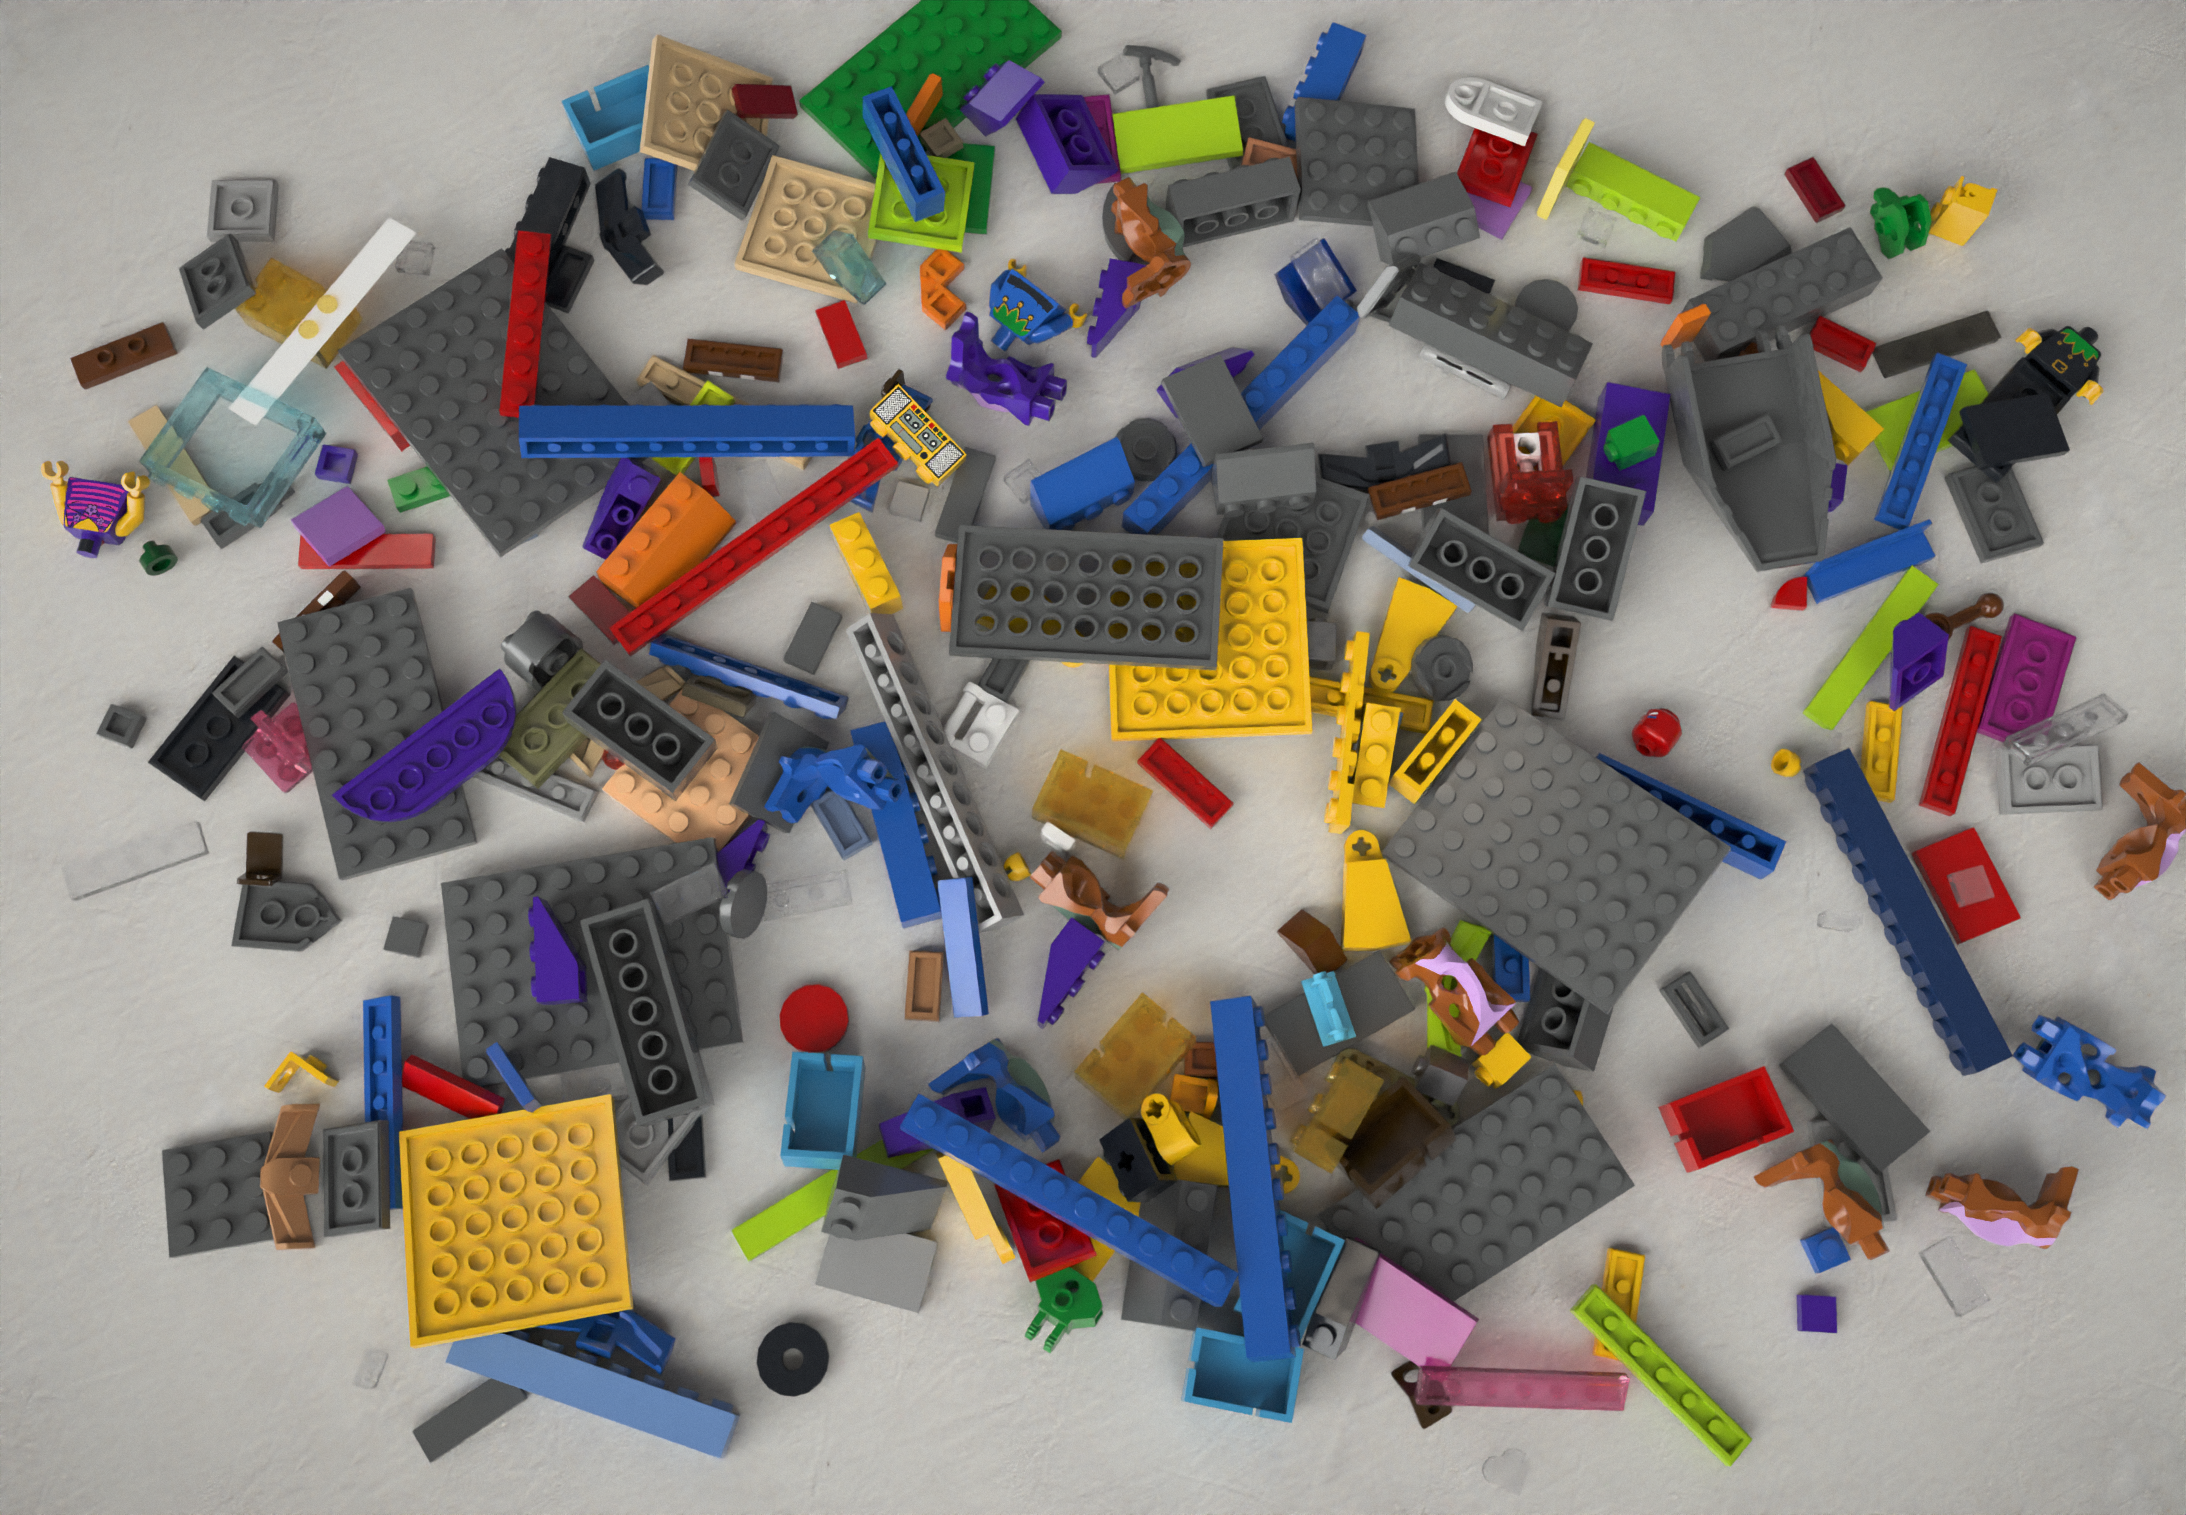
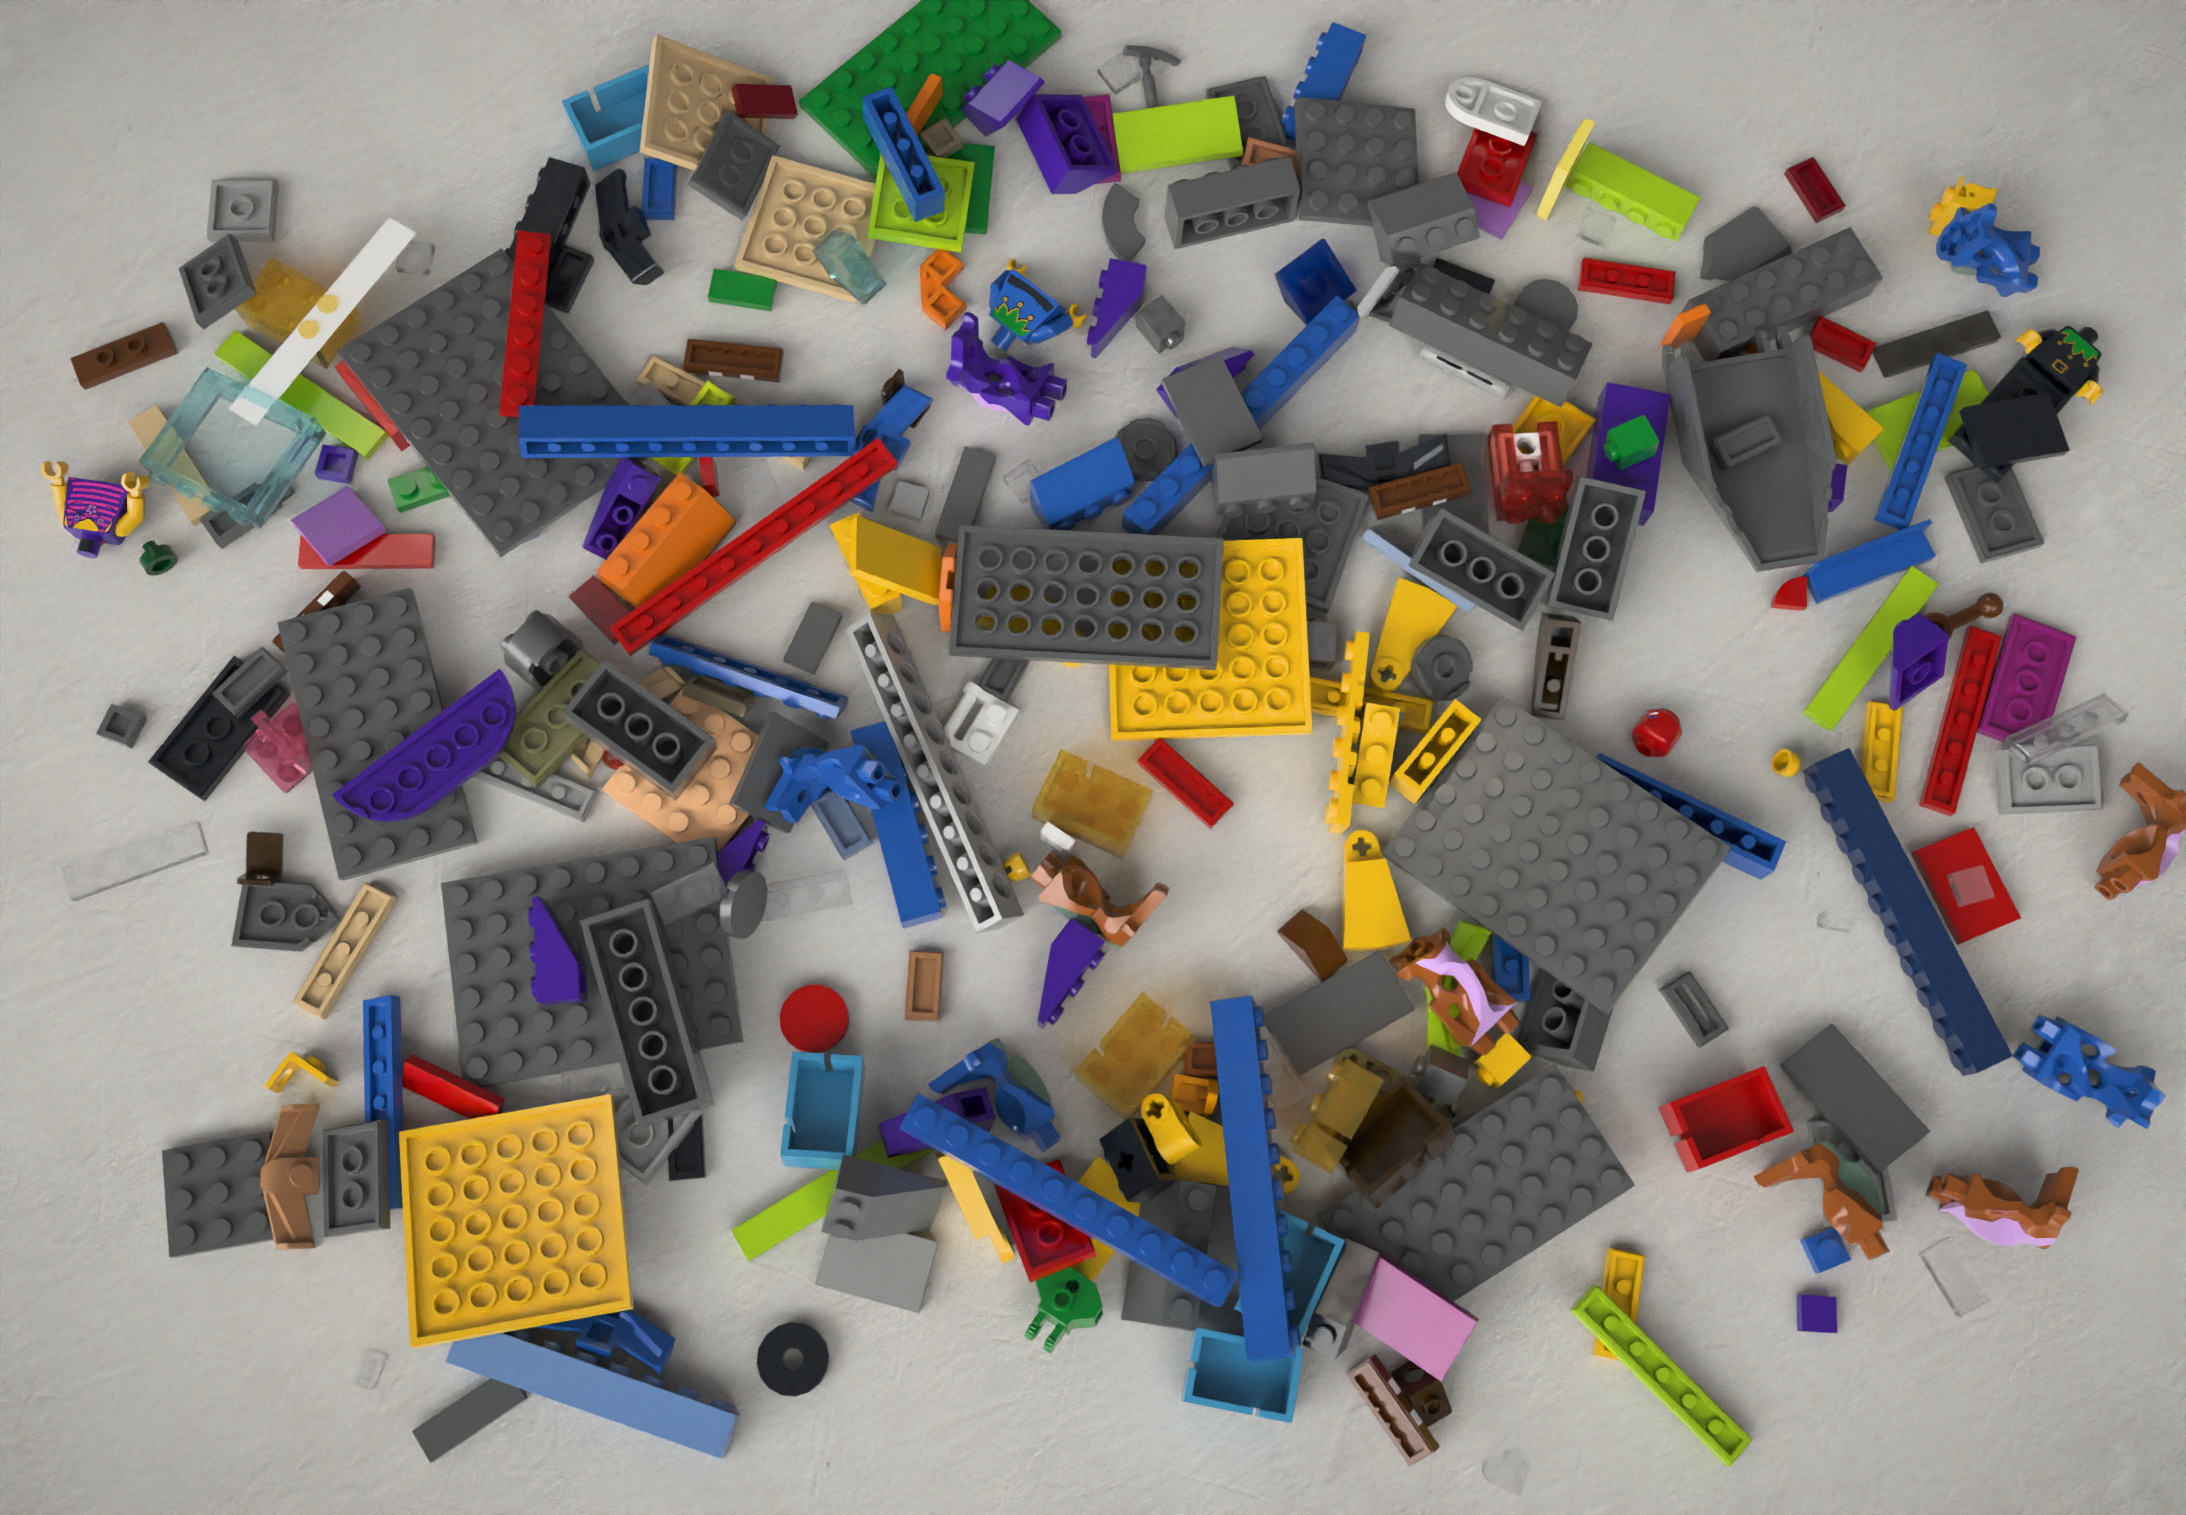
dark grey tile [383,916,429,959] -> none
blue tile [486,1042,542,1113] -> none
red tile [815,300,868,369] -> none
brick [870,384,967,487] -> none
tile [937,877,989,1018] -> none
dark orange hips [1111,177,1191,309] -> none
clear plate [1289,238,1350,310] -> none
medium azure hinge [1301,971,1356,1047] -> none
clear pink tile [1414,1365,1630,1411] -> none
green hinge [1870,187,1932,259] -> none
none -> lime tile [214,330,389,460]
none -> tan tile [292,882,398,1020]
none -> green tile [708,269,777,312]
none -> yellow tile [850,515,942,606]
none -> flat silver brick [1136,295,1186,354]
none -> plate [1346,1354,1440,1466]
none -> blue hips [1936,203,2040,297]

